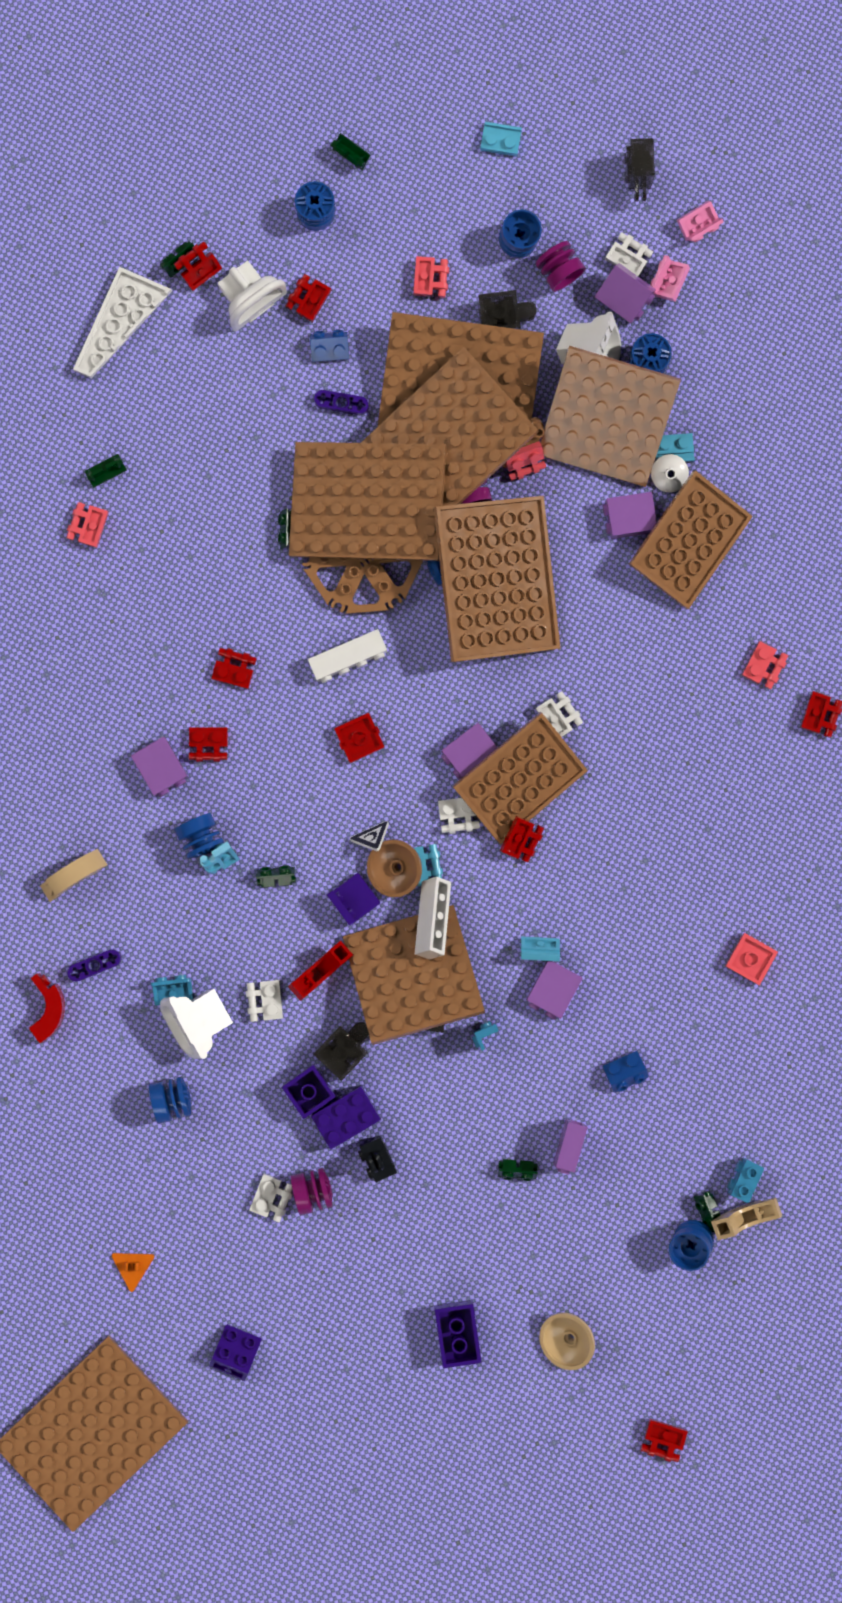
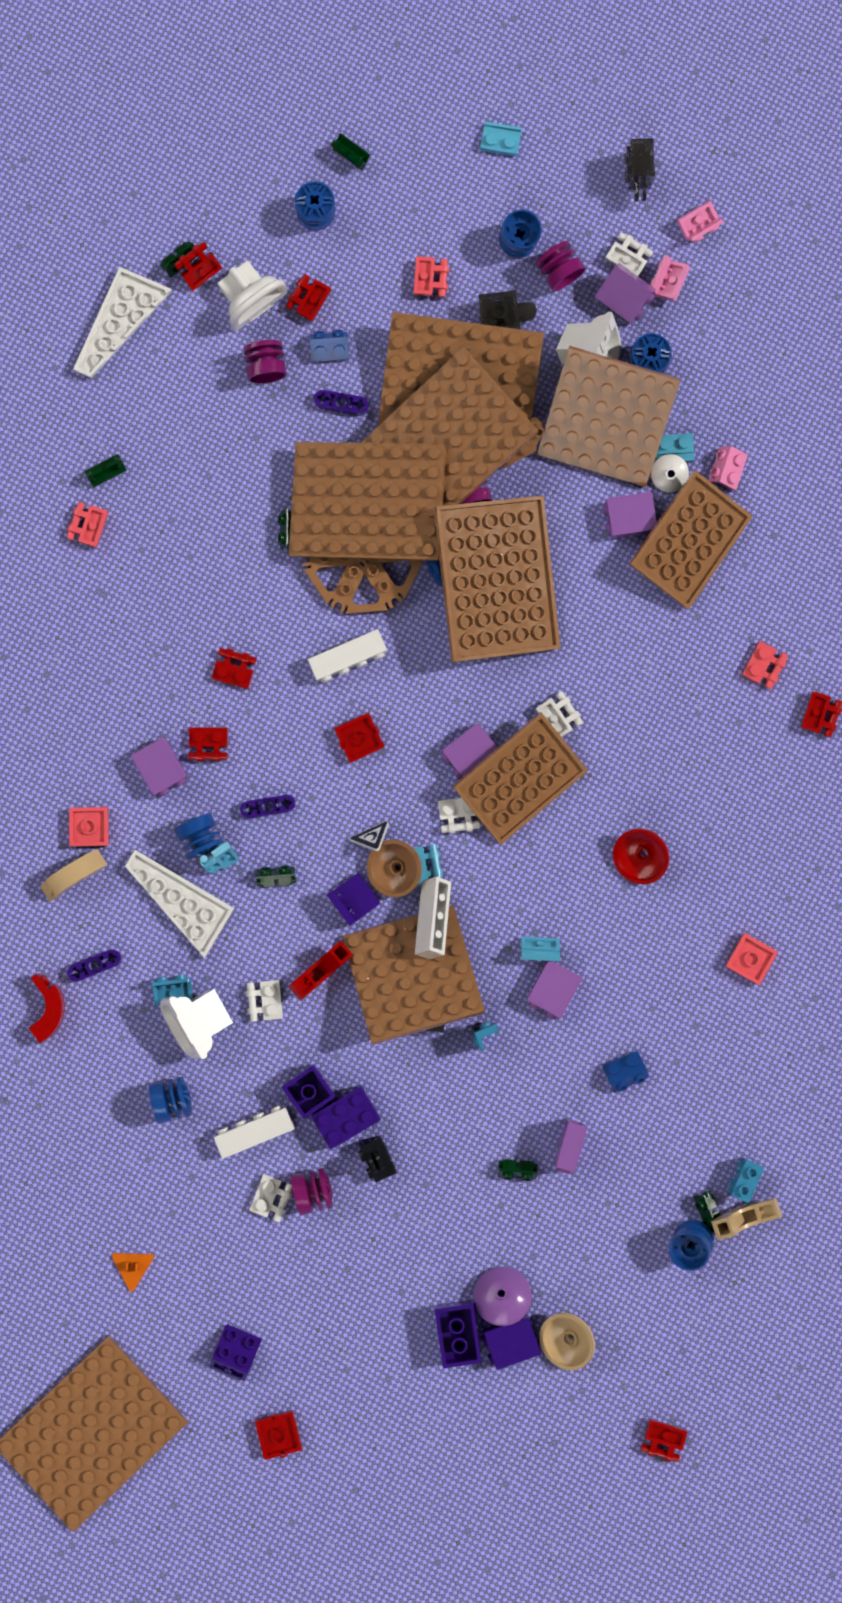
clear smoke brick [314,1022,369,1081] -> none
red plate [500,816,544,862] -> none
coral plate [506,441,546,481] -> none
none -> coral plate [69,807,109,847]
none -> white wing [125,850,235,958]
none -> white brick [214,1105,296,1159]
none -> dark purple beam [240,795,296,819]
none -> magenta wheel [243,340,287,384]
none -> red plate [255,1410,303,1460]
none -> medium lavender dish [473,1267,532,1326]
none -> dark purple brick [481,1314,541,1370]
none -> red dish [613,828,670,884]
none -> bright pink bracket [708,446,748,490]

